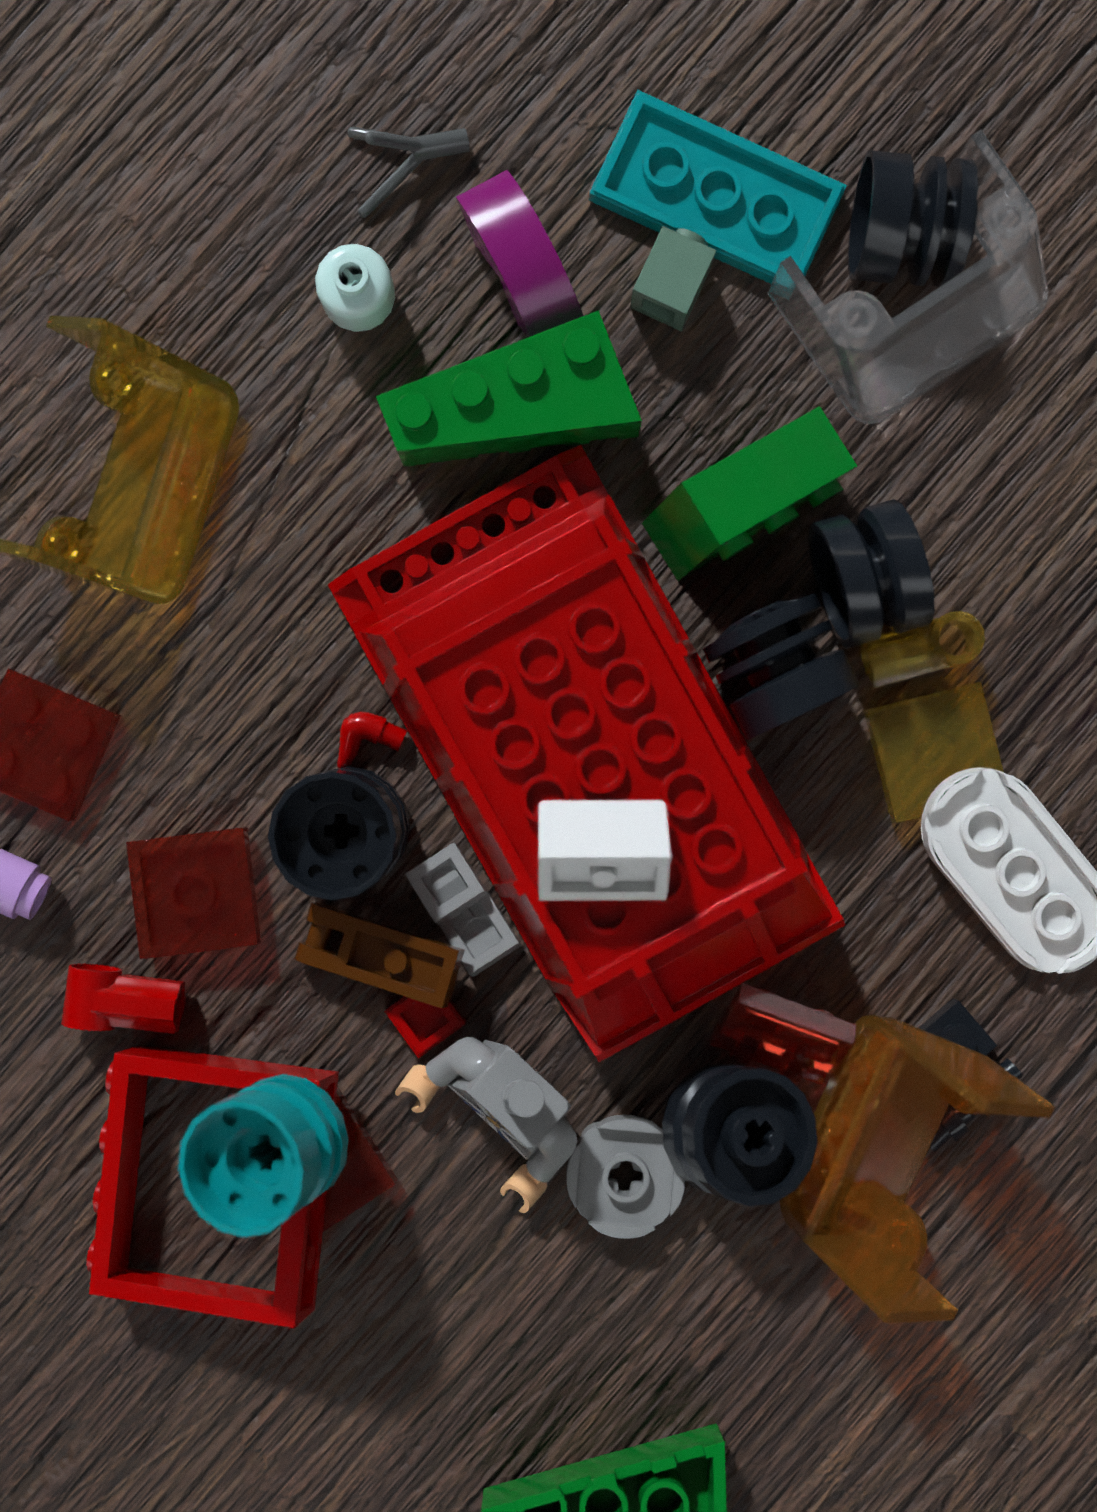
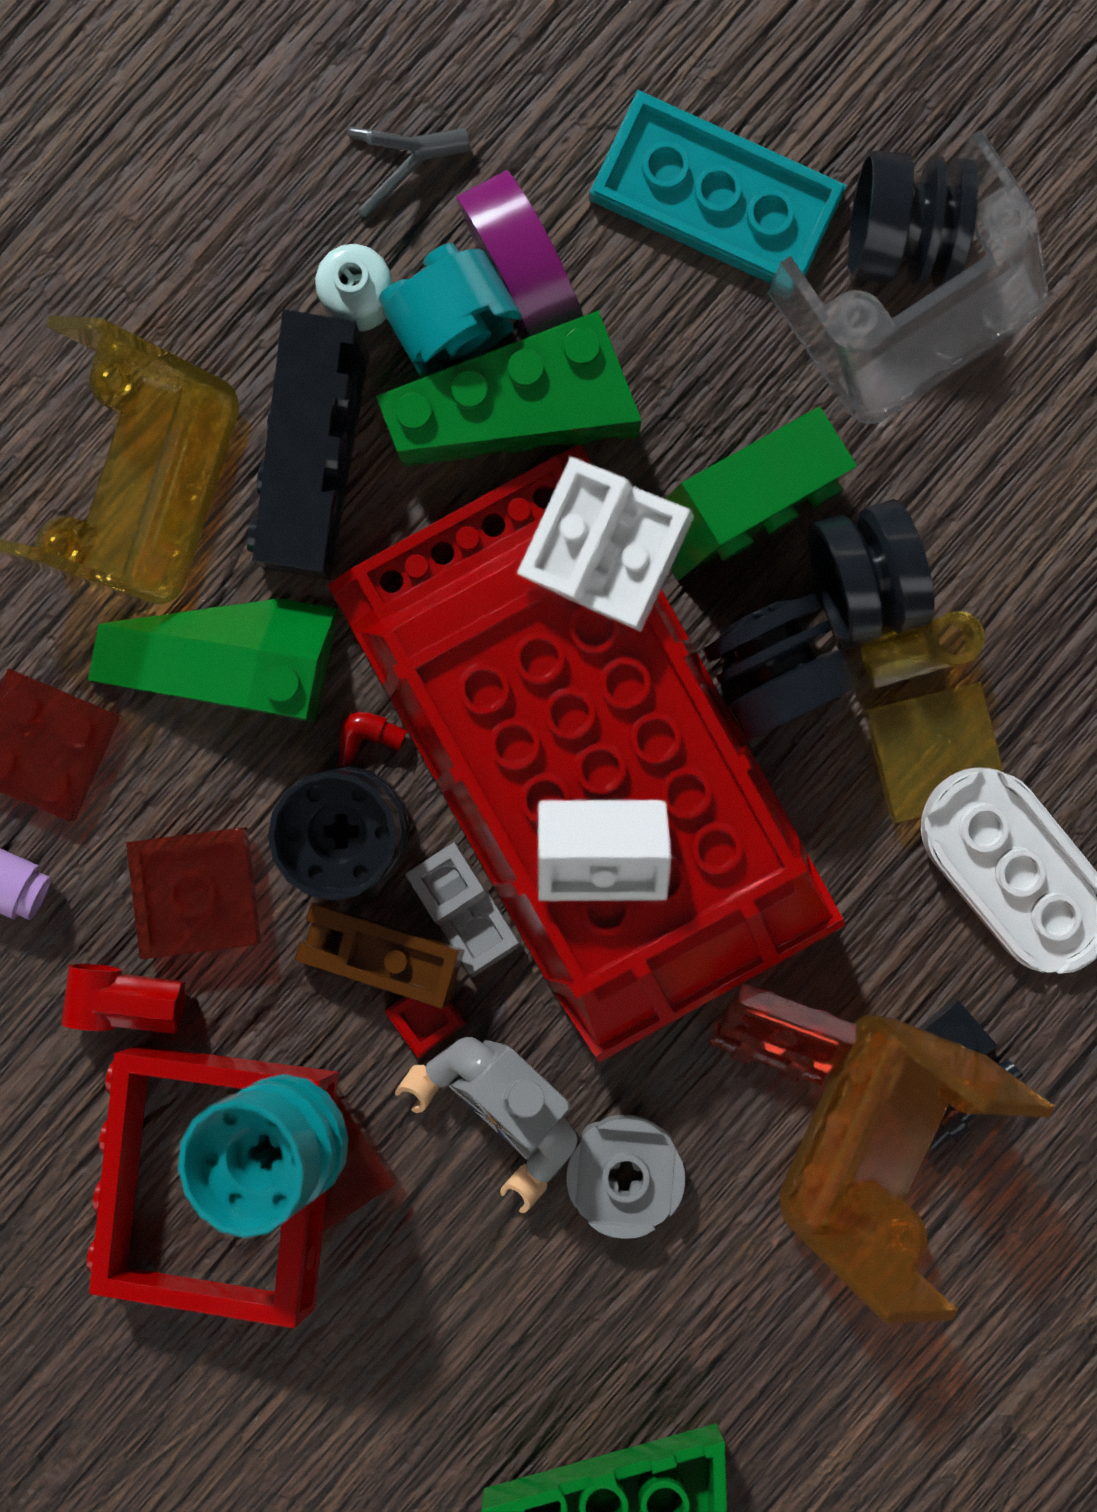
sand green brick [630,226,716,332] -> none
black wheel [662,1064,818,1207] -> none
none -> green wedge [88,598,338,723]
none -> black wedge [247,309,369,580]
none -> teal brick [379,243,522,378]
none -> white slope [517,457,694,632]

